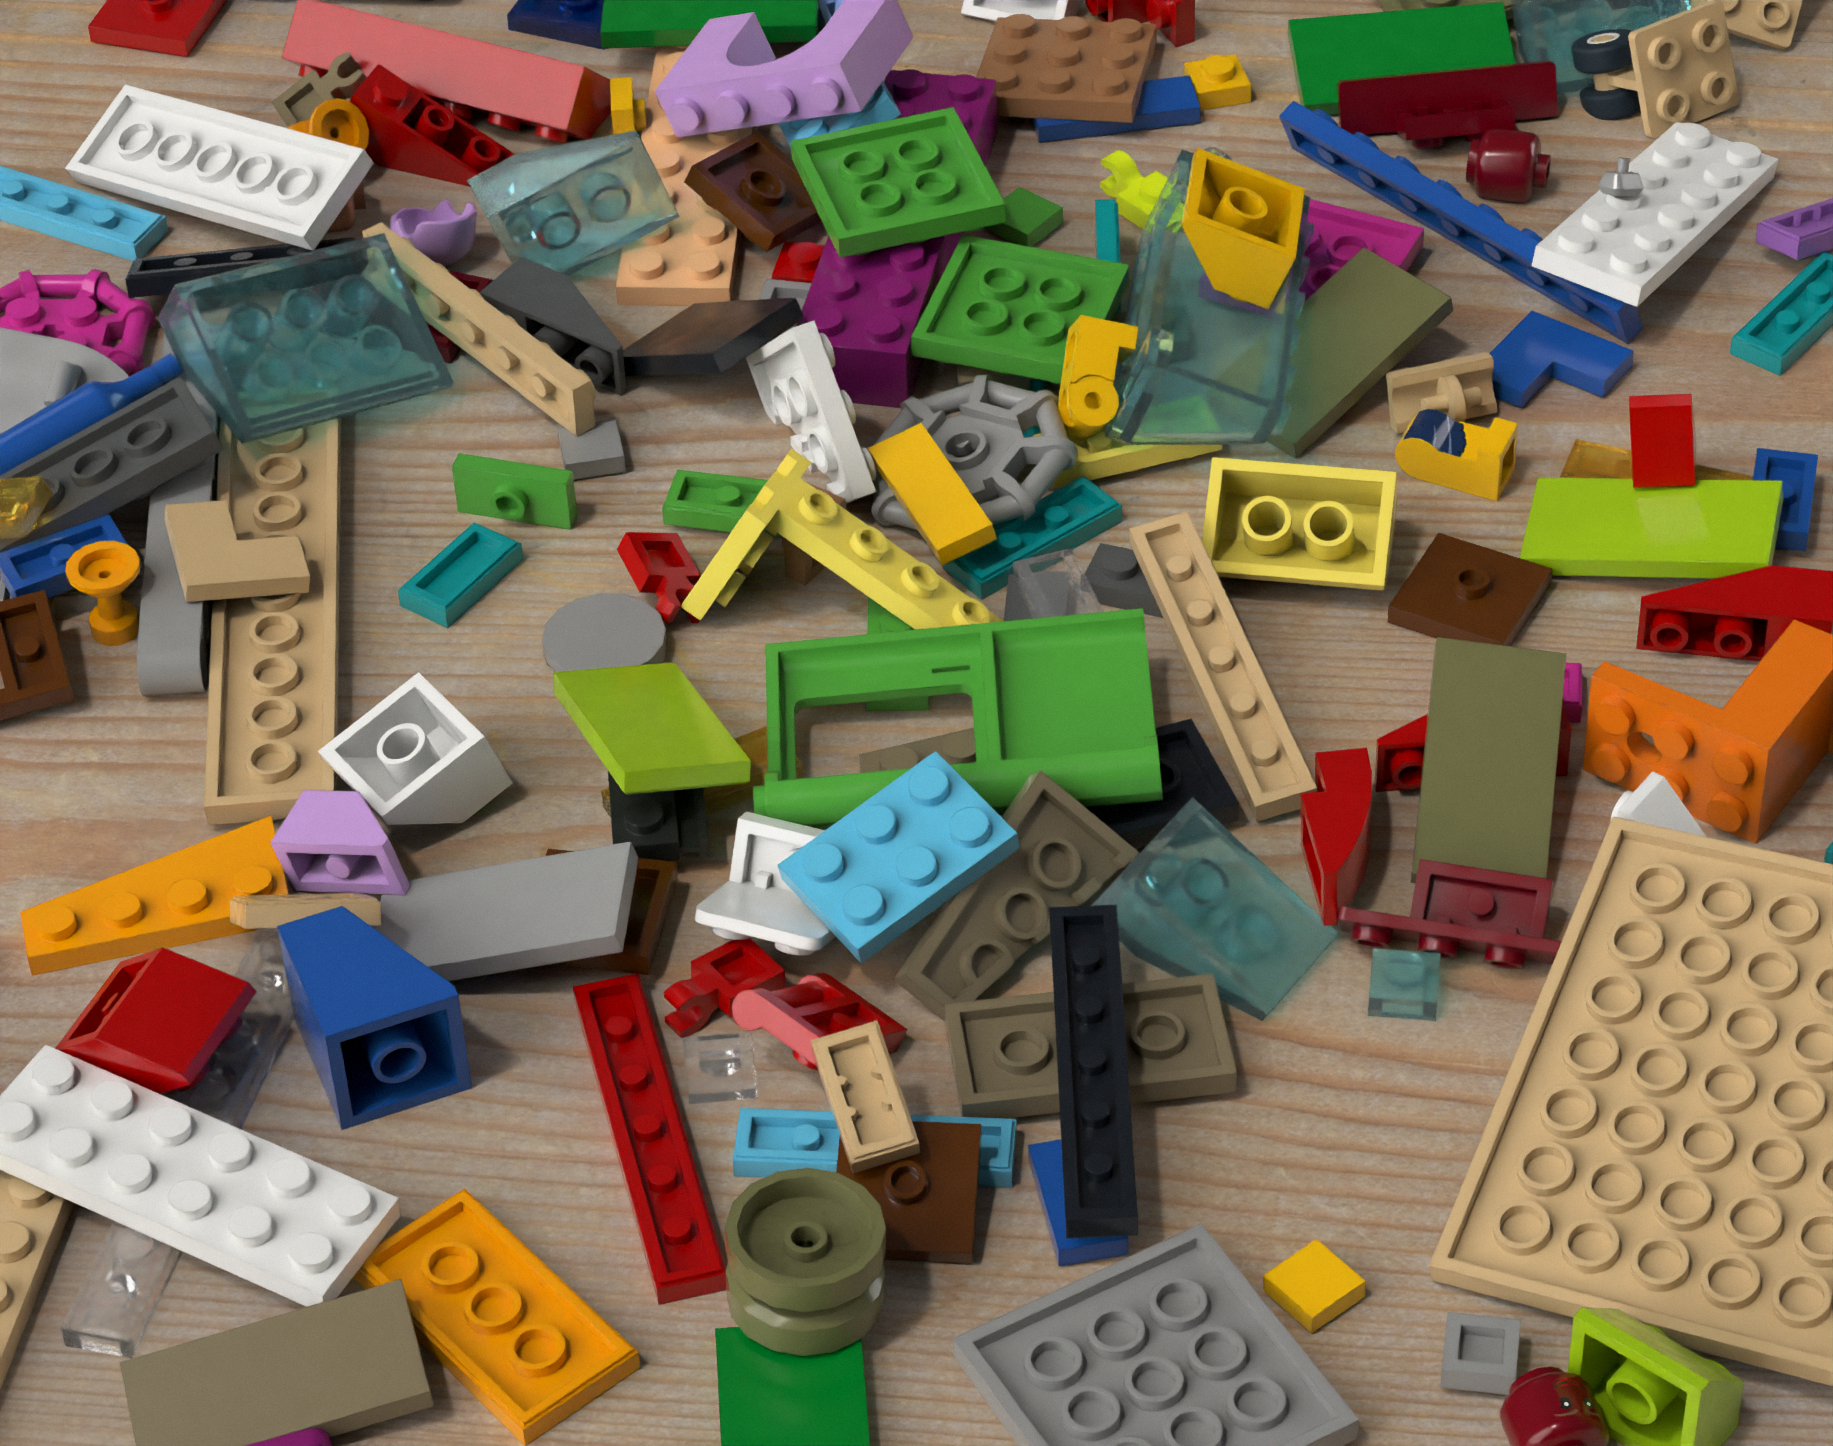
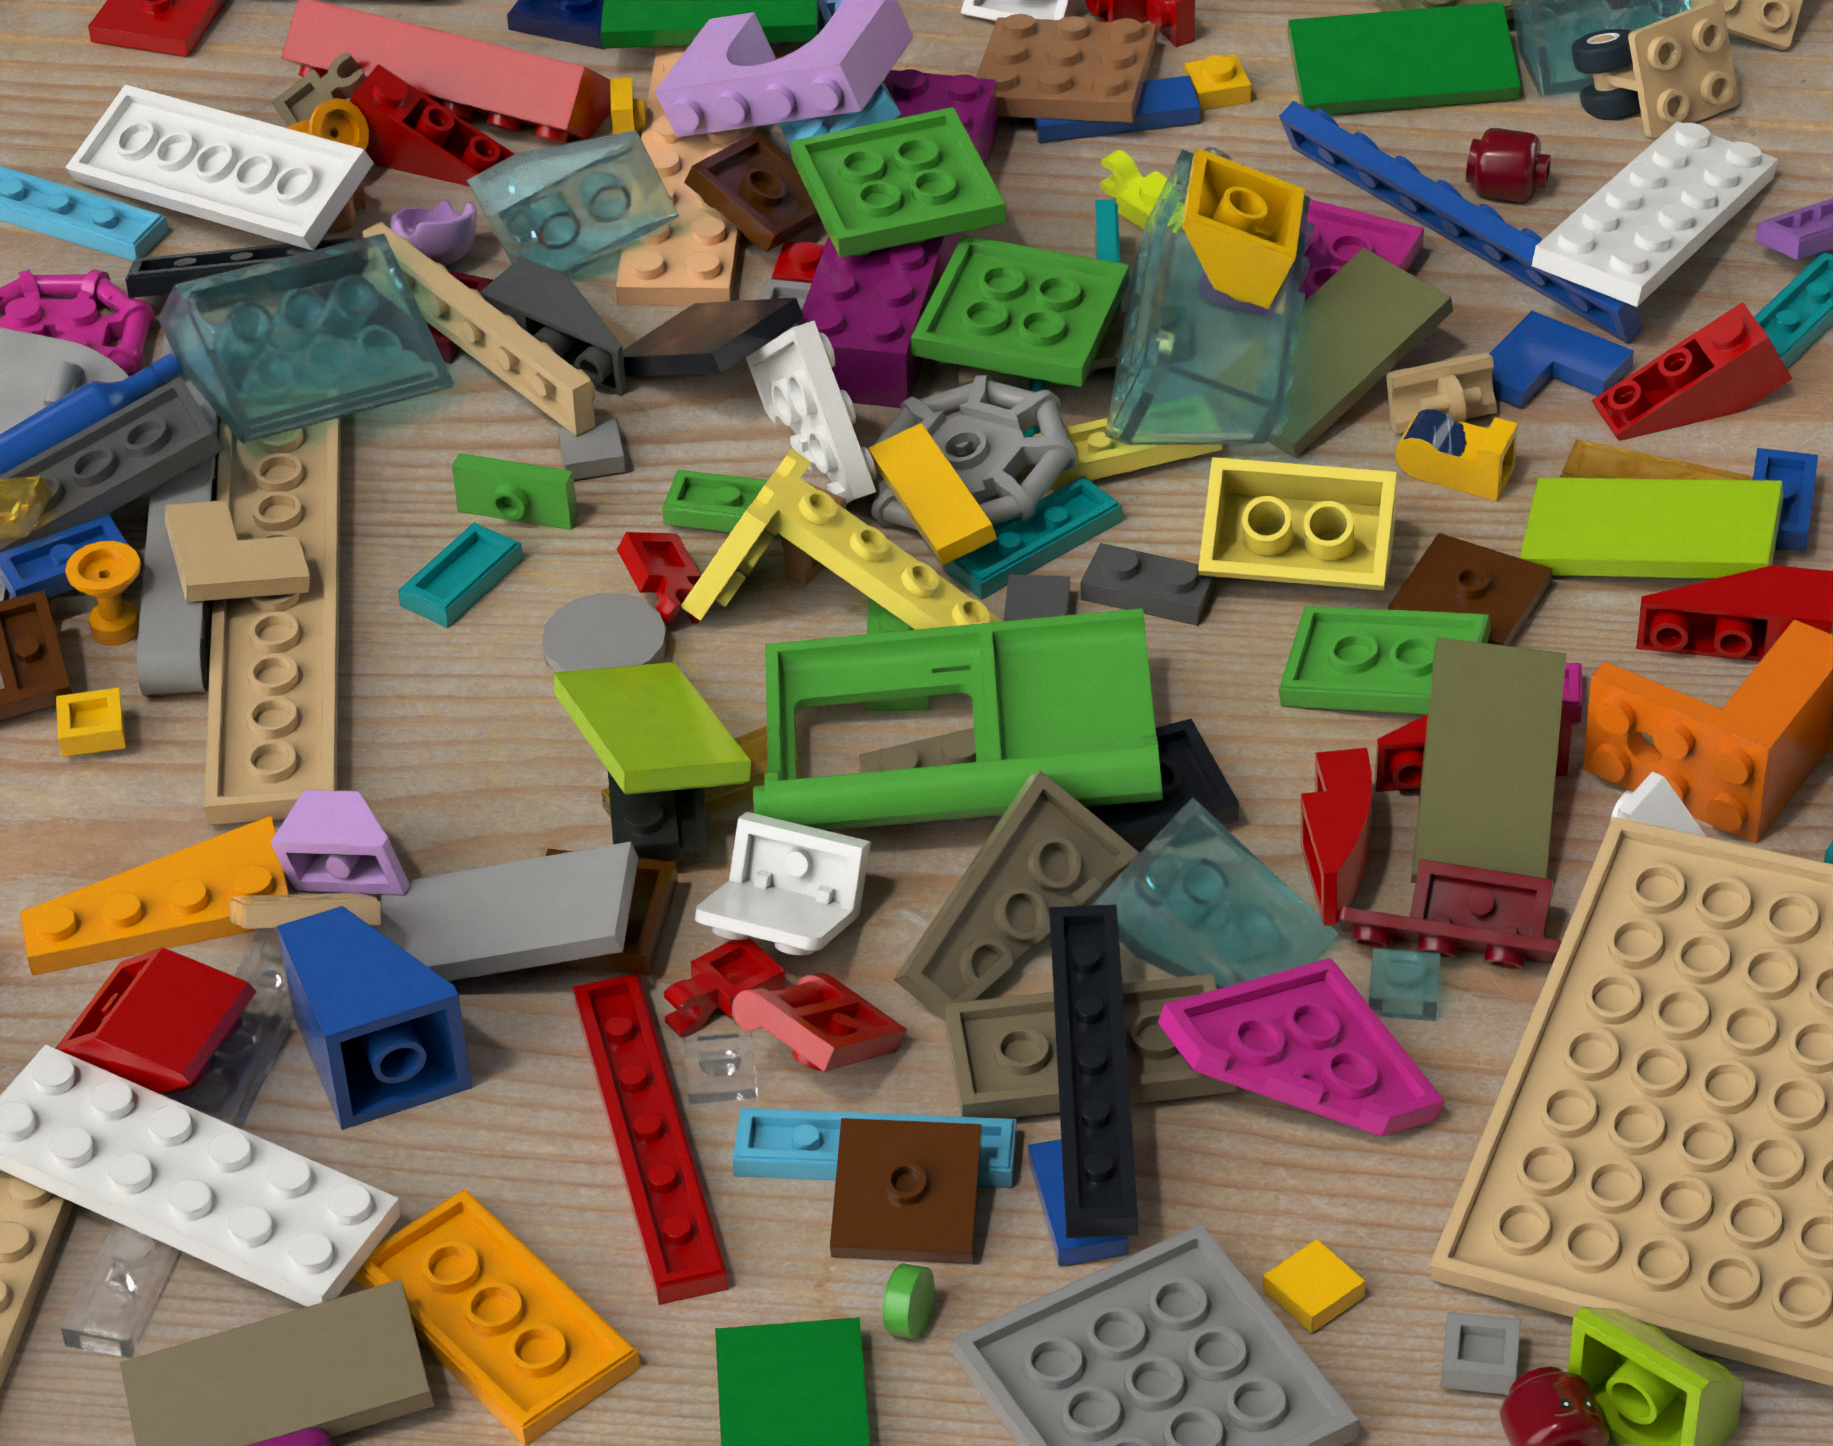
white slope [318,672,513,825] -> none
olive wheel [725,1168,886,1356] -> none
medium azure plate [778,751,1020,964] -> none
tan plate [810,1020,920,1173] -> none
bright green tile [984,187,1063,247] -> none
clear tile [1013,549,1104,618] -> none
yellow leg [1057,315,1139,437] -> none
tan plate [1129,511,1317,822] -> none
dark red bracket [1337,60,1558,148] -> none
light grey rock [1598,157,1644,196] -> none
red slope [1629,394,1696,488] -> none
none -> yellow plate [56,687,126,757]
none -> bright green tile [883,1263,935,1339]
none -> dark pink plate [1158,958,1445,1137]
none -> bright green tile [1278,606,1491,714]
none -> red slope [1591,302,1792,441]

